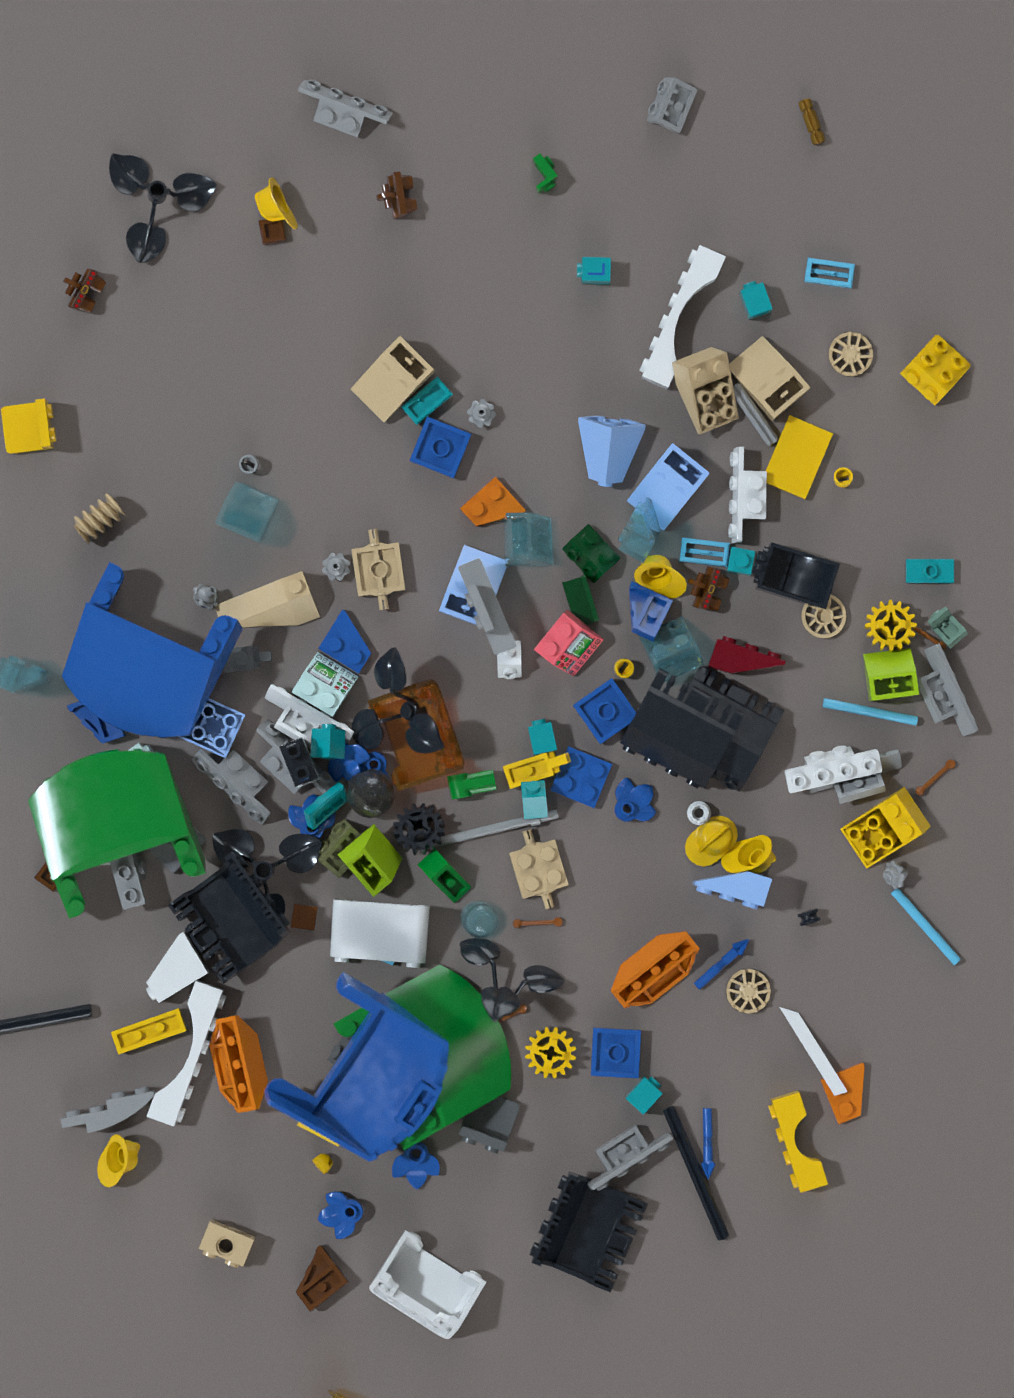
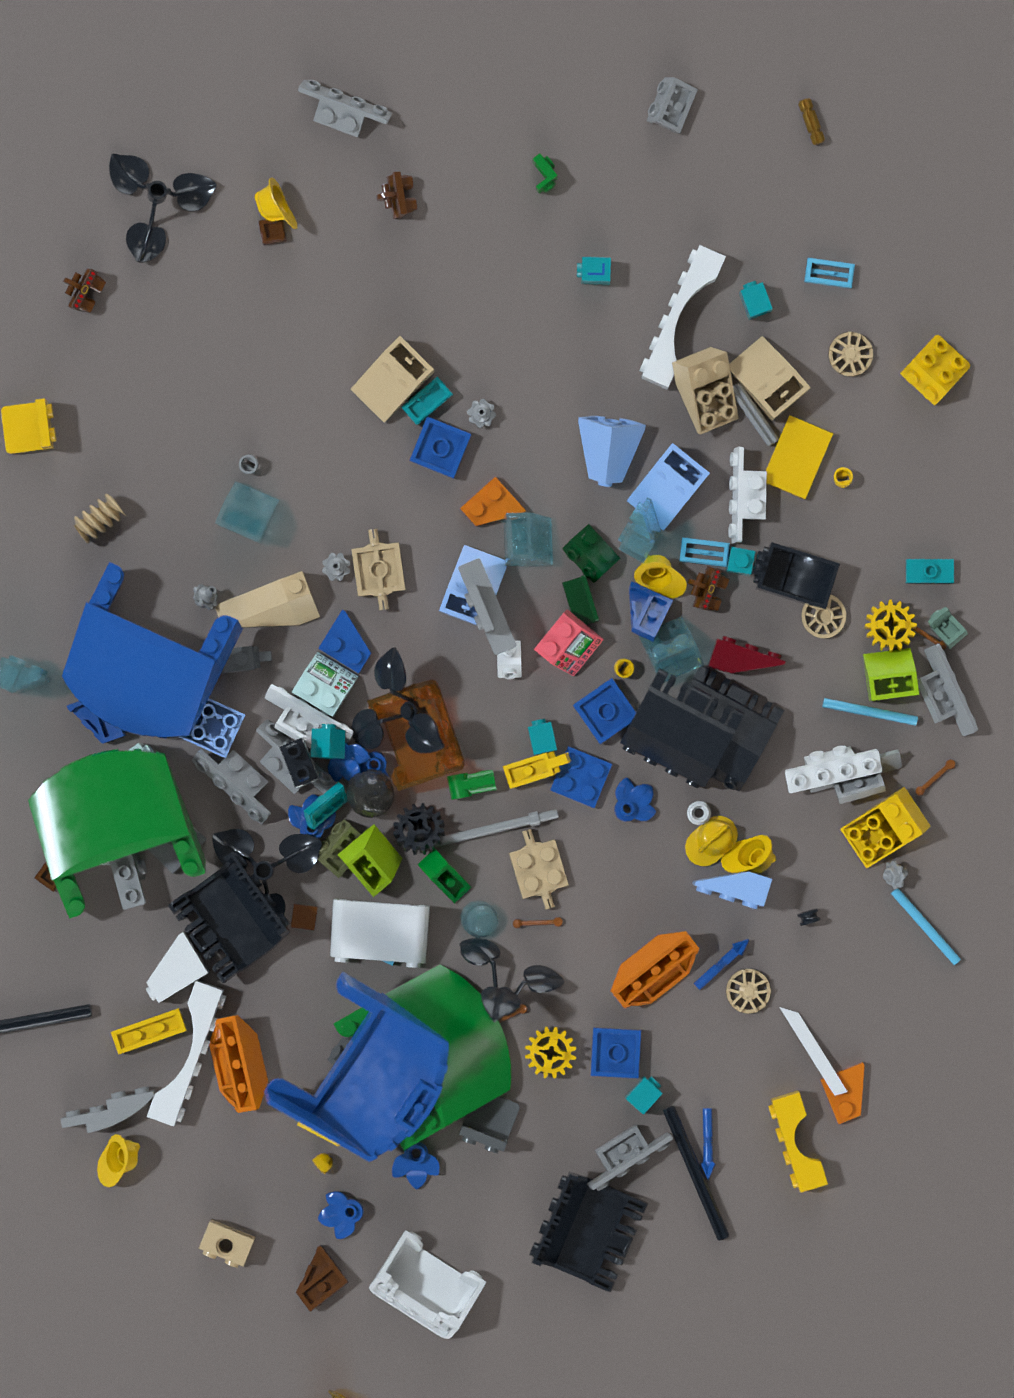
teal brick [521,780,548,819] -> none

